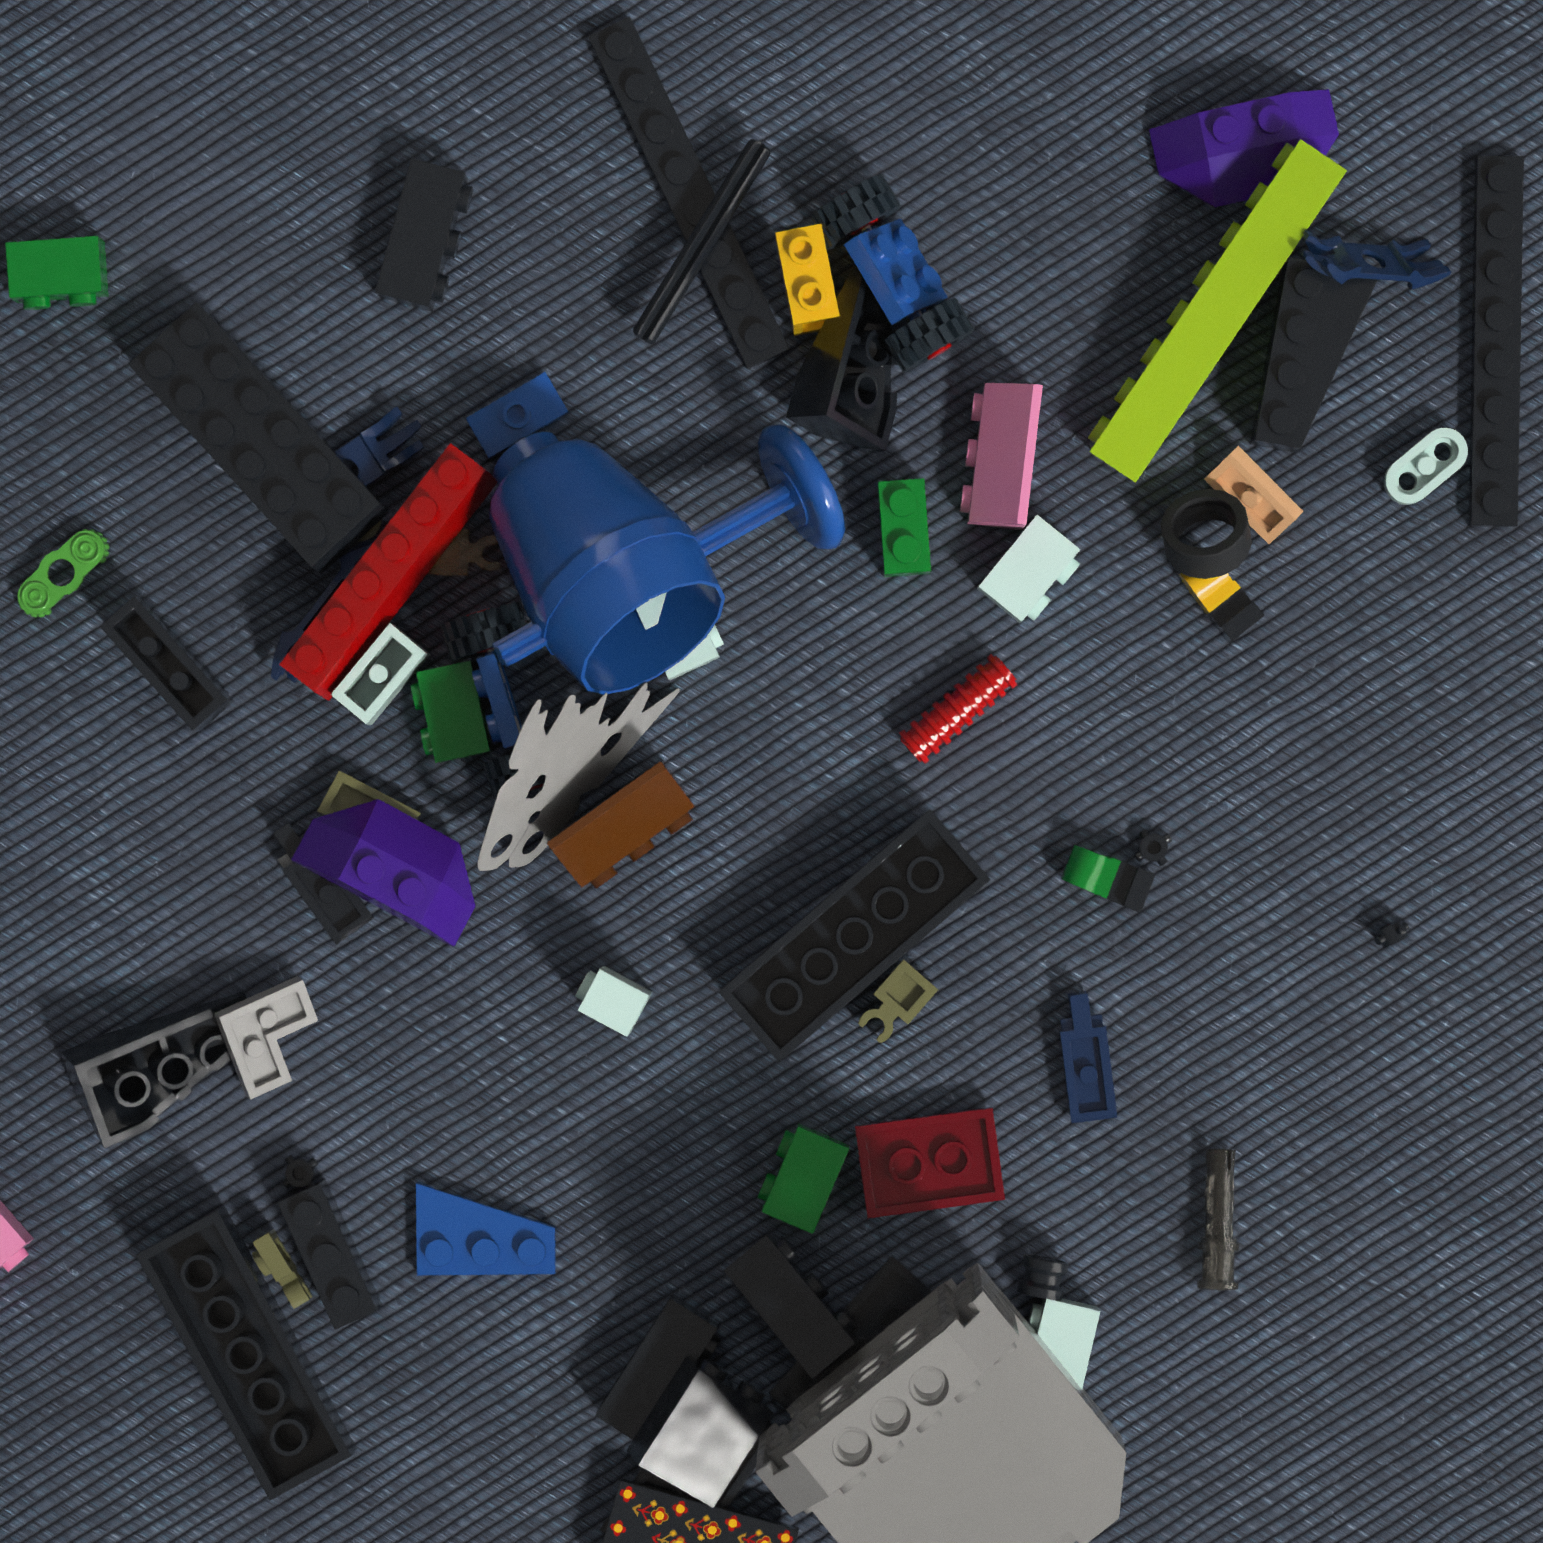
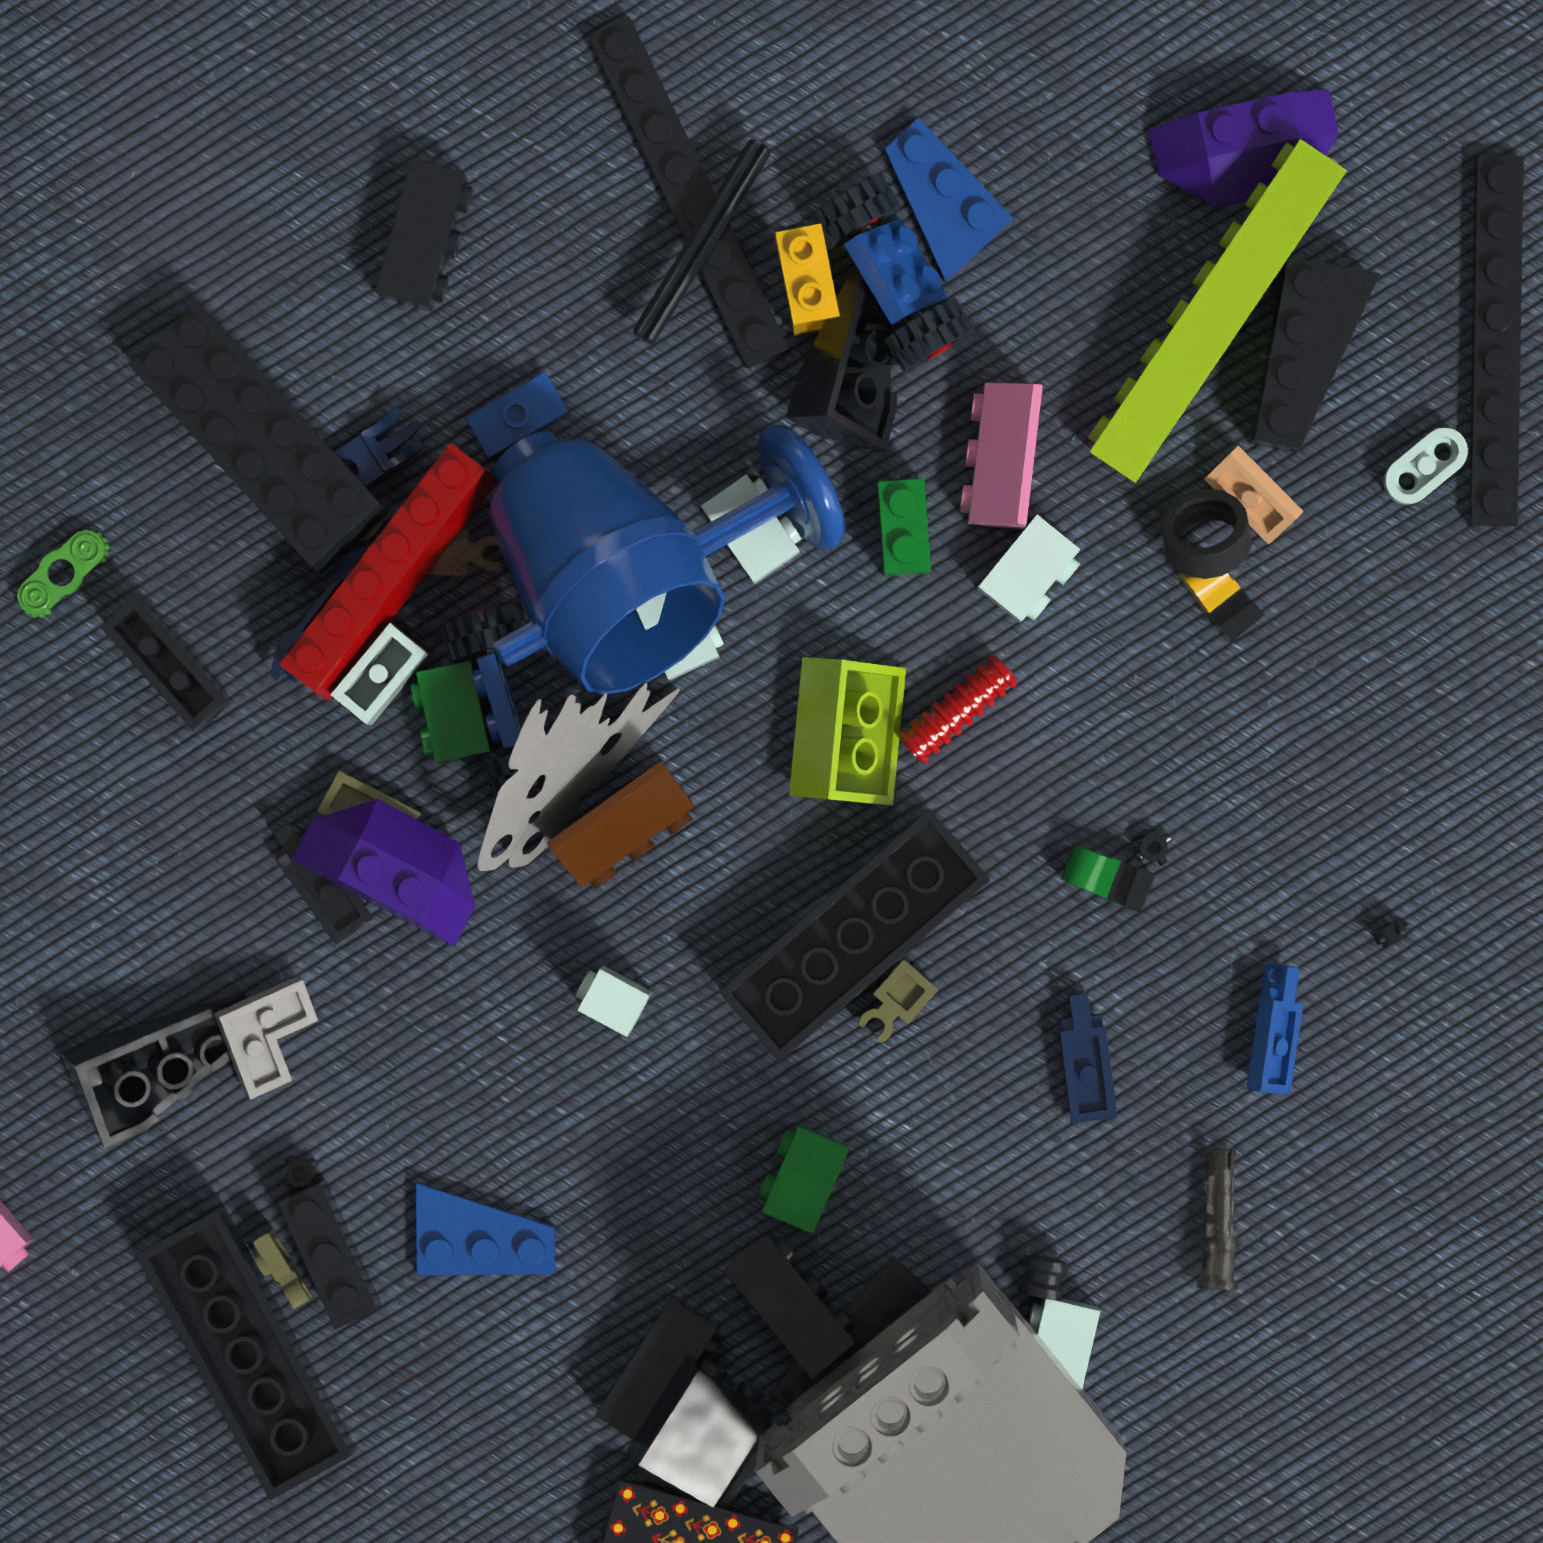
green brick [5,236,109,310] -> none
dark red plate [855,1107,1005,1218] -> none
dark blue piece [1302,230,1451,289] -> none
none -> light aqua brick [701,474,802,584]
none -> lime slope [789,657,906,806]
none -> blue wing [885,117,1013,283]
none -> blue hinge [1247,963,1304,1094]

